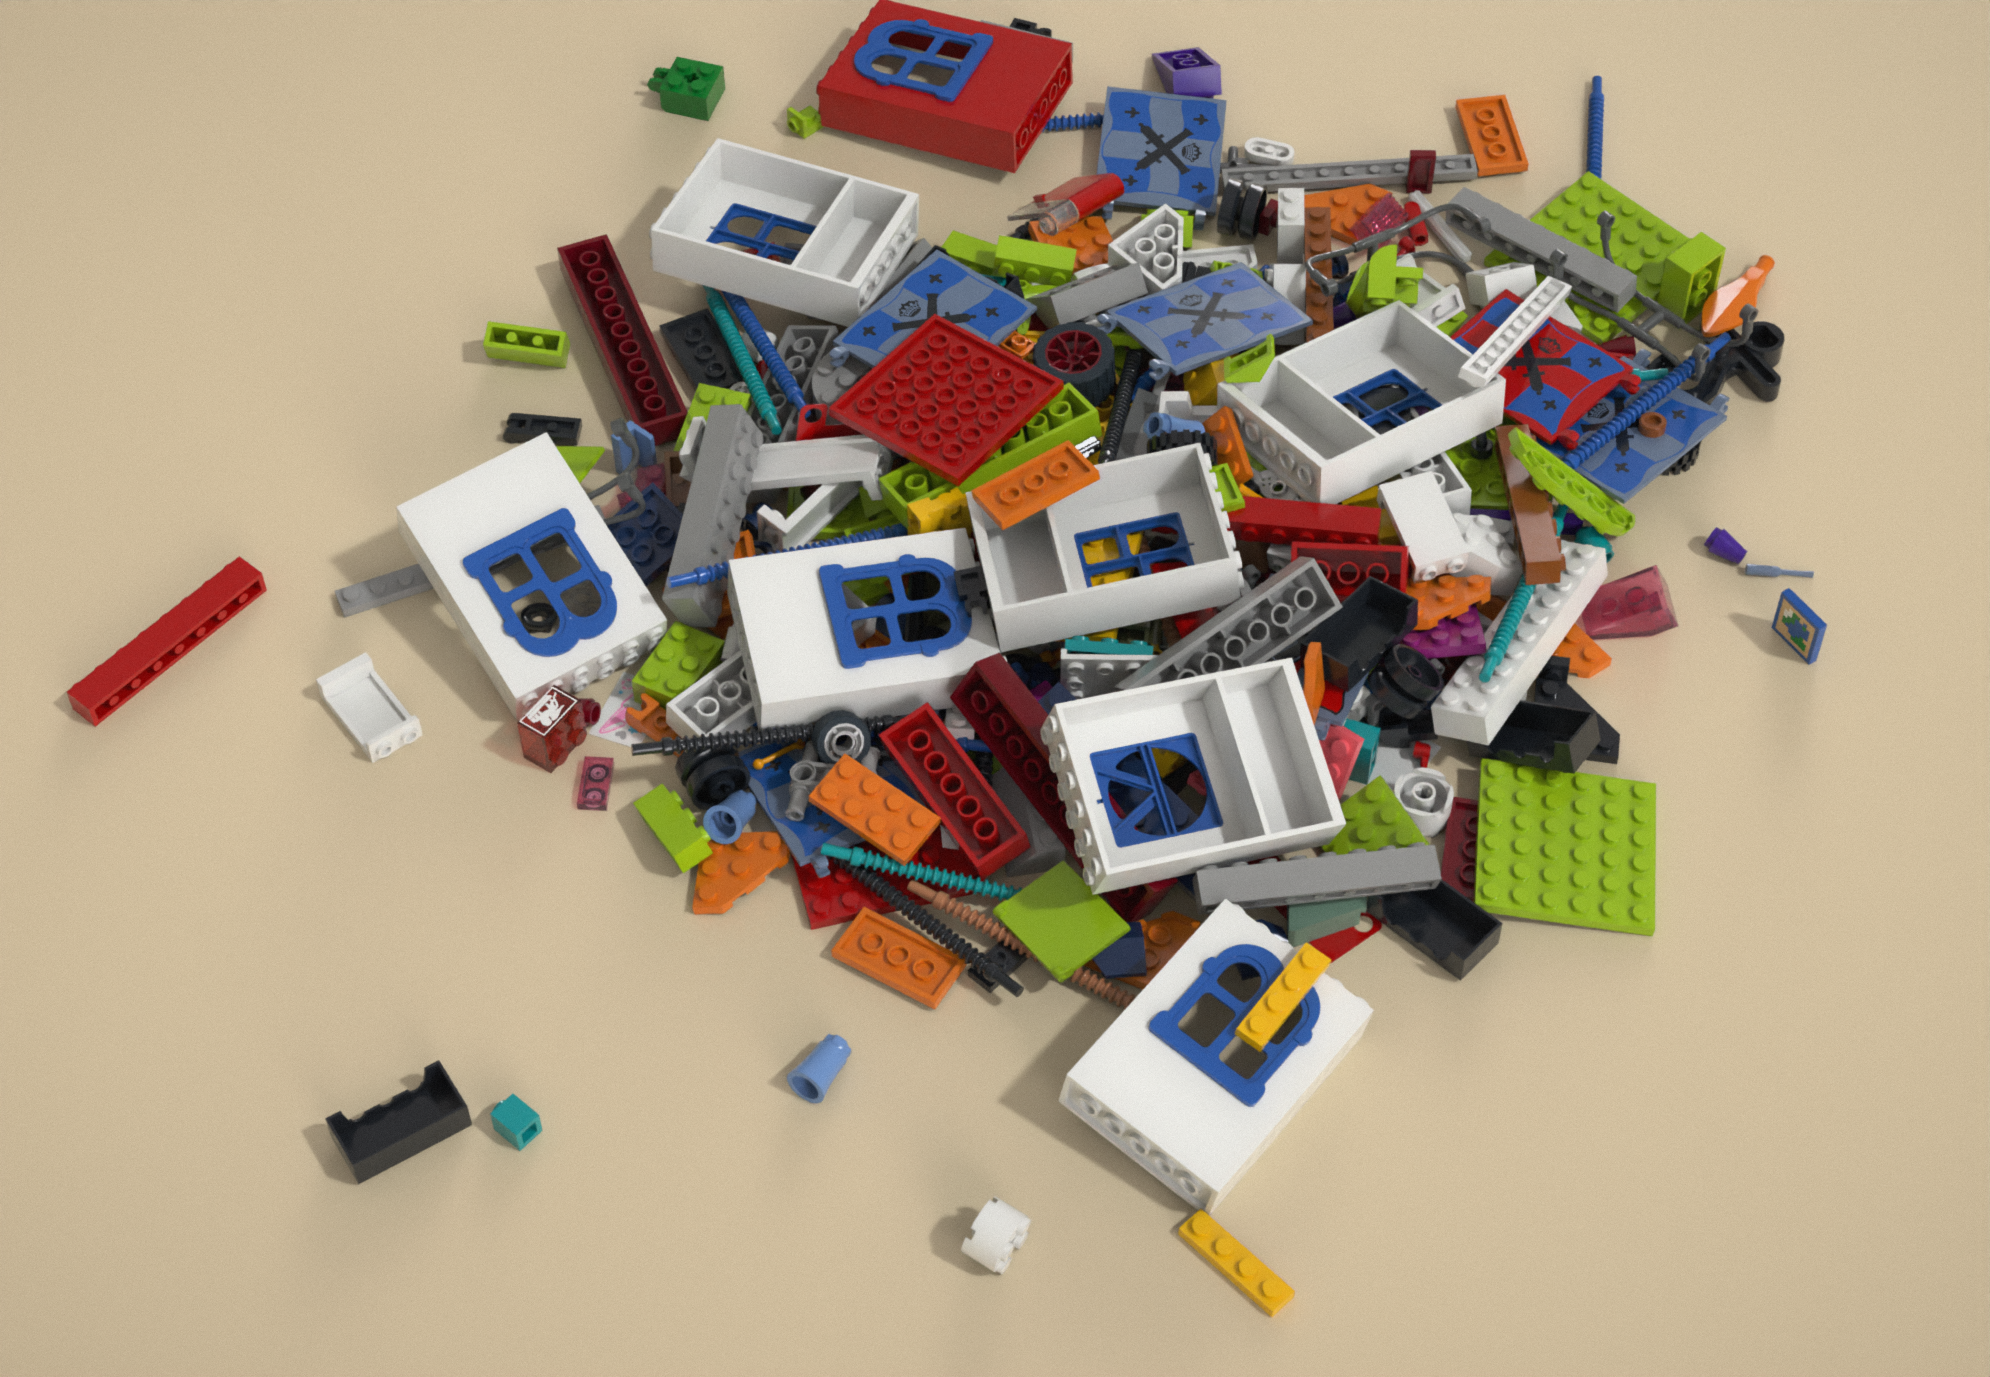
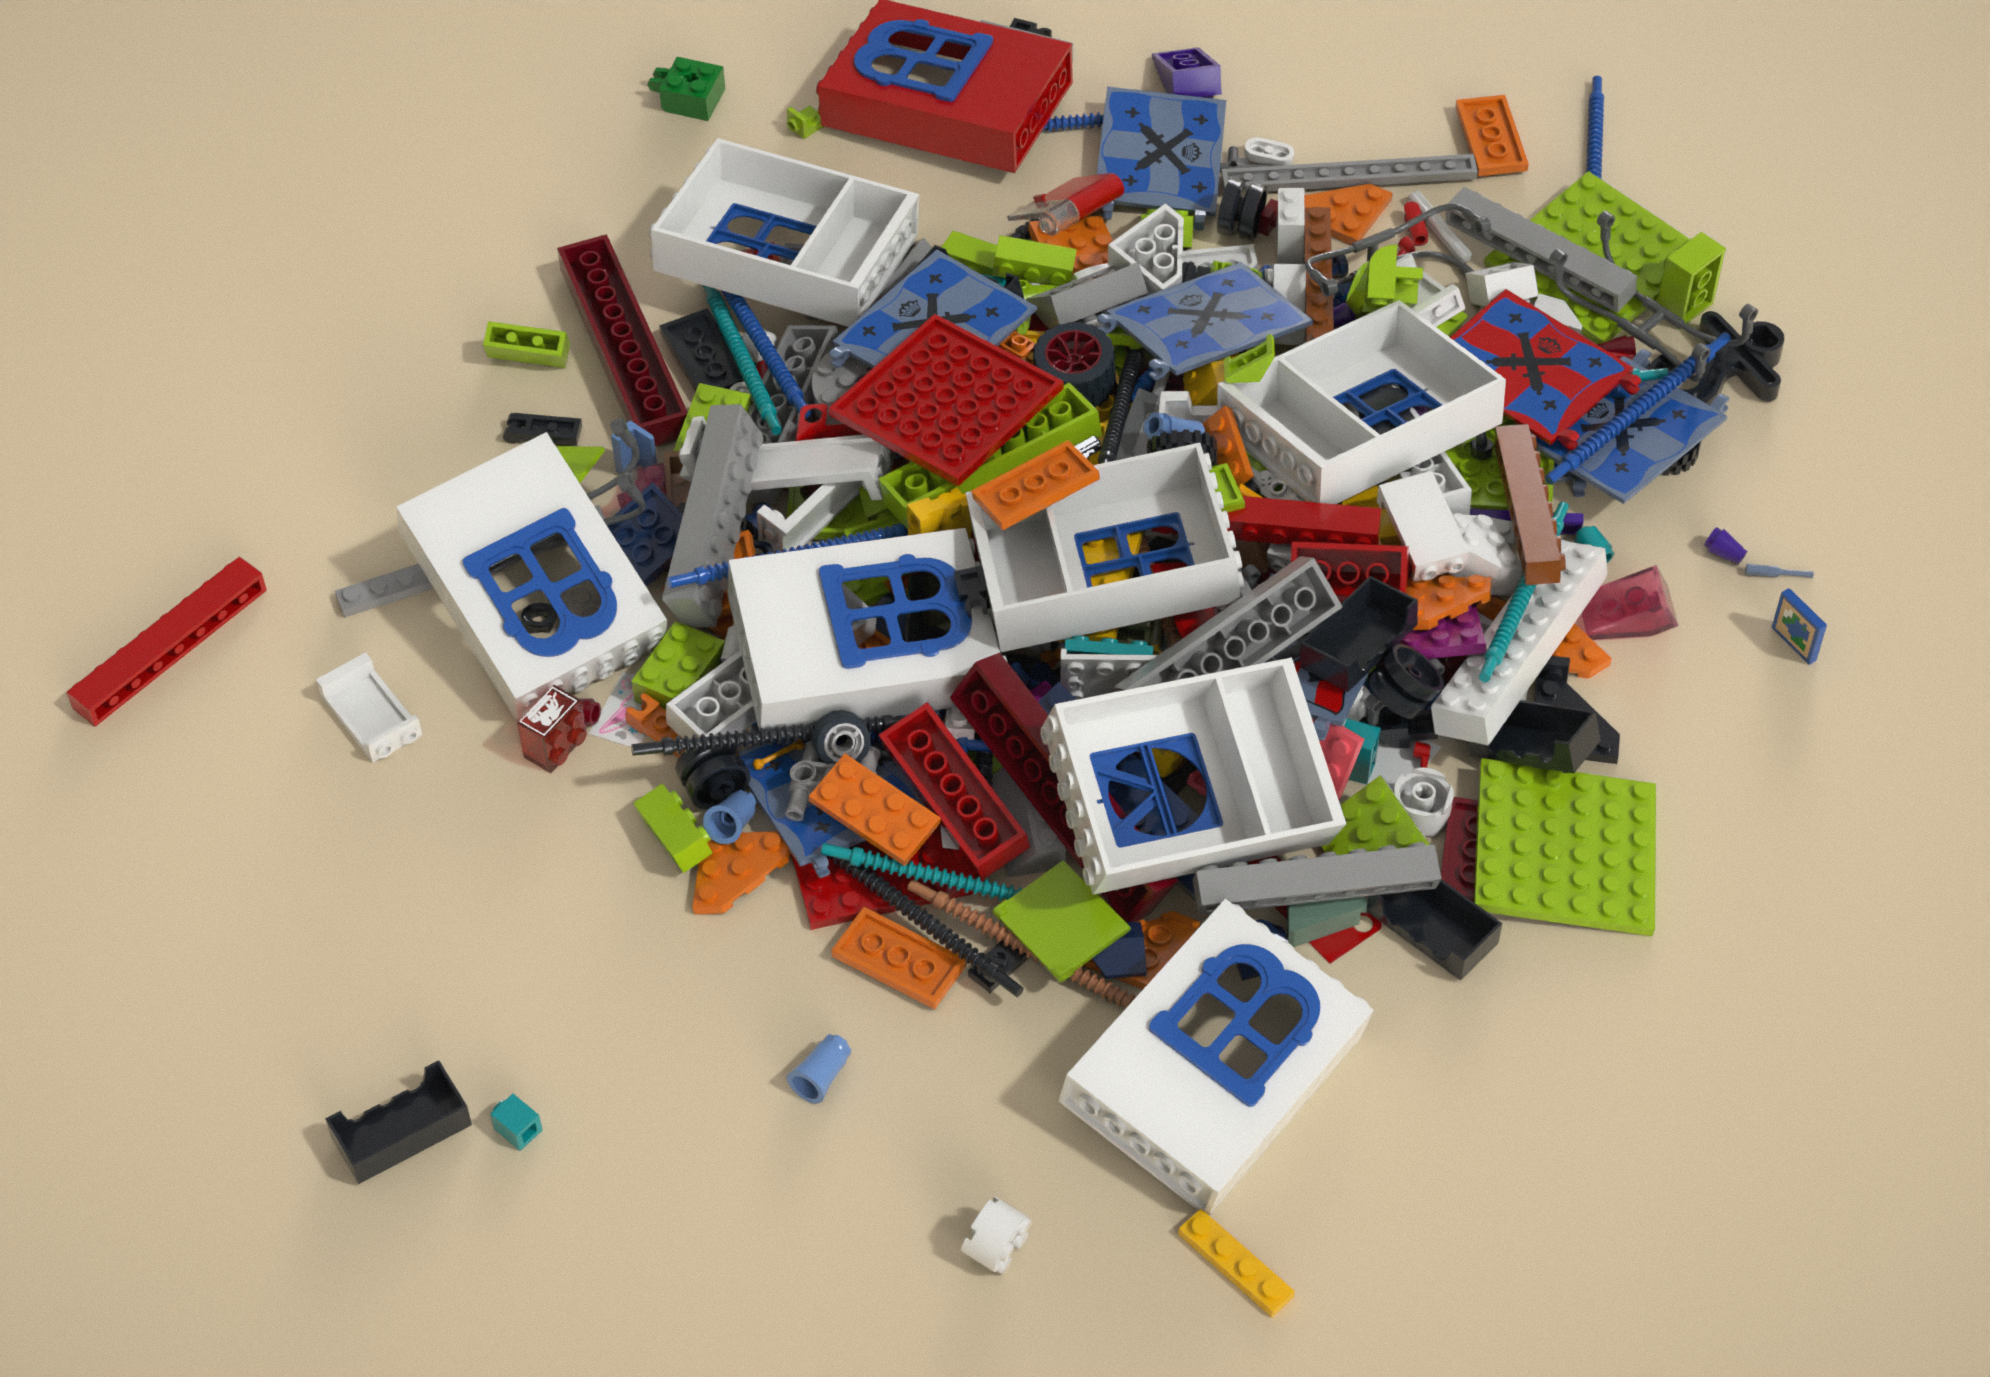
clear pink tile [577,756,615,811] -> none
yellow plate [1235,942,1331,1052] -> none
orange tile [1303,642,1325,726] -> none
clear pink brick [1349,193,1409,250] -> none
dark red tile [1406,150,1436,194] -> none
white plate [1458,275,1572,388] -> none
lime plate [1508,427,1635,536] -> none
dark orange tile [1638,412,1667,438] -> none
orange animal [1701,255,1775,337] -> none

